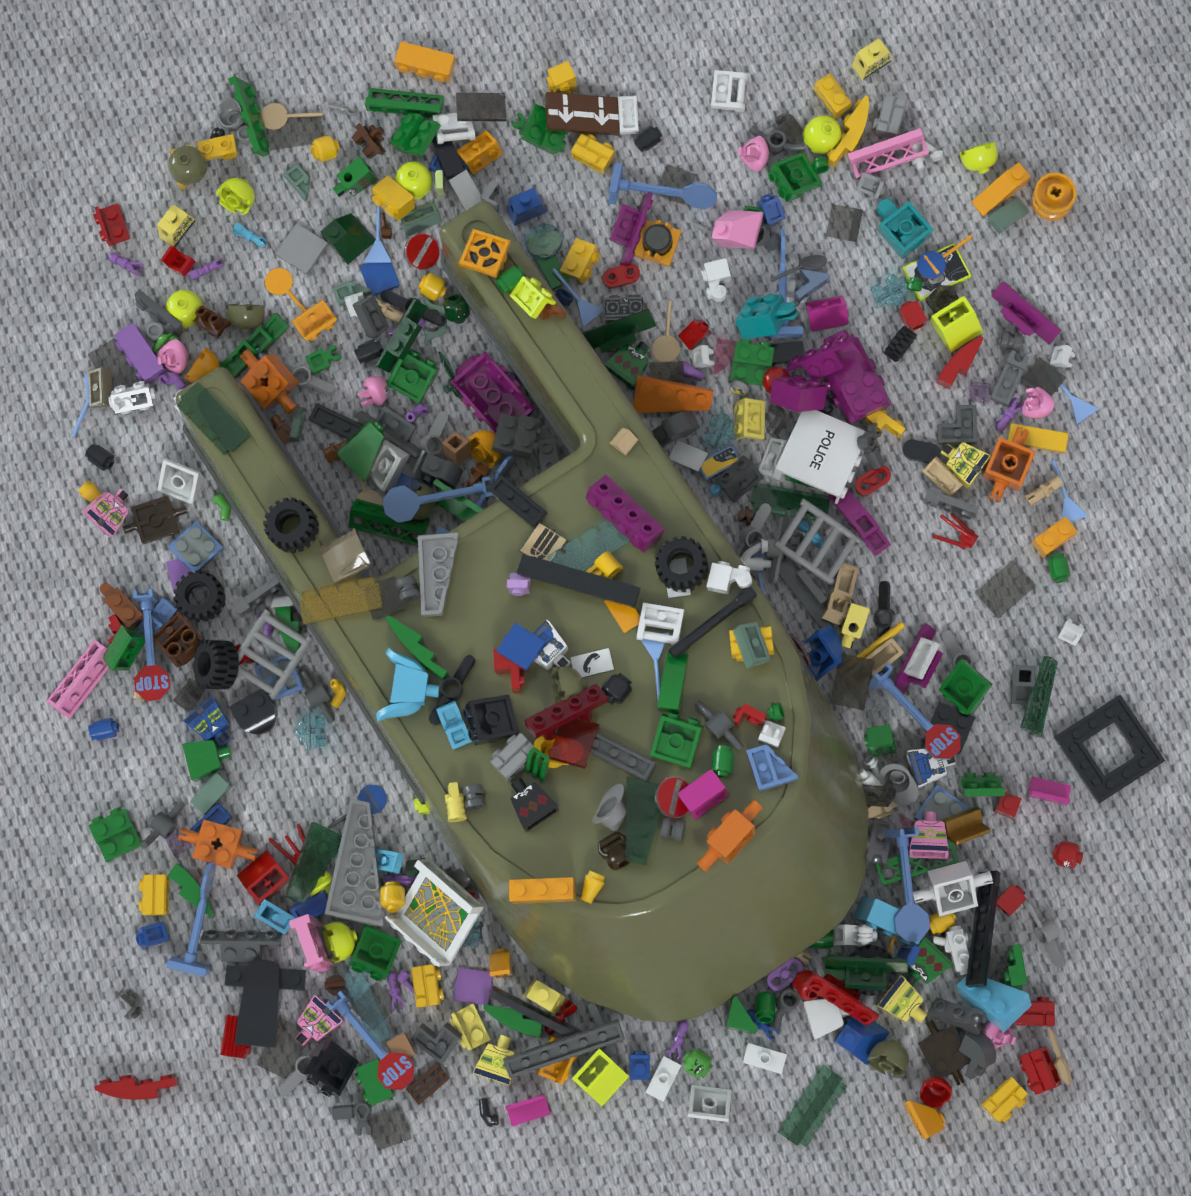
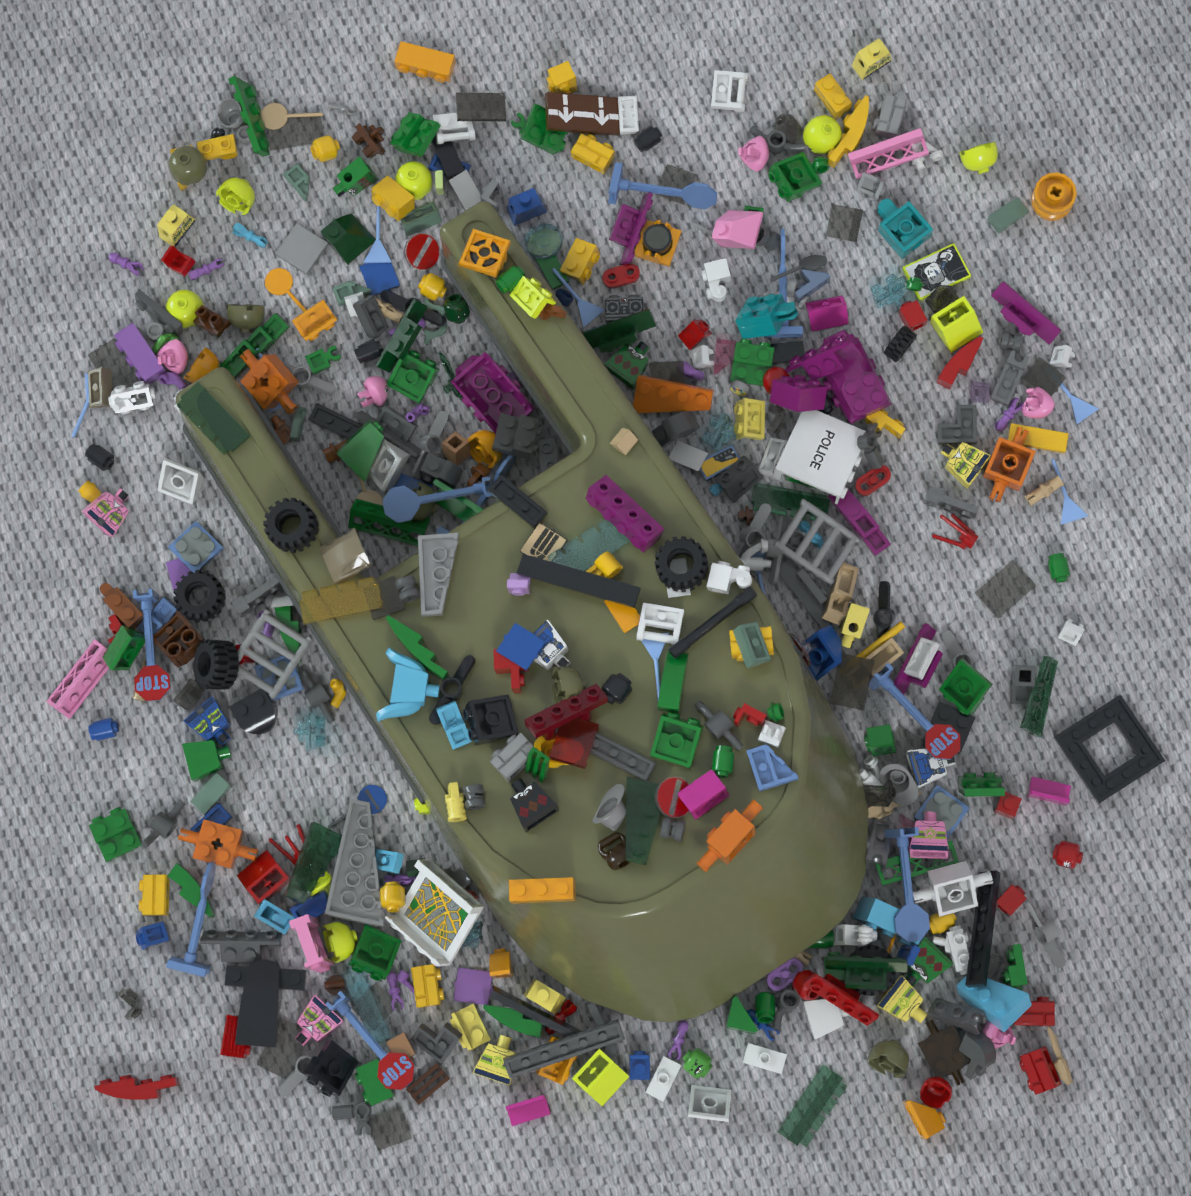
red bracket [93,203,130,246] -> none
dark brown plate [122,495,188,545] -> none
clear purple tile [165,832,193,857] -> none
bright green arm [213,493,232,521] -> none
green fence [365,88,444,118] -> none
reddish brown hand [380,213,392,239] -> none
light orange bracket [456,130,503,175] -> none
black arm [478,1098,499,1127] -> none
white sticker [570,648,614,678] -> none
yellow cone [580,871,605,904] -> none
tan piece [652,300,680,363] -> none
blue bracket [756,194,786,225] -> none
blue slope [834,1016,890,1065] -> none
black tile [902,439,941,464] -> none
blue piece [917,235,973,279] -> none
tan plate [922,456,964,497] -> none
pearl gold panel [942,806,991,845] -> none
light orange slope [971,162,1031,217] -> none
yellow brick [980,1076,1028,1123] -> none
light orange brick [1032,516,1078,559] -> none

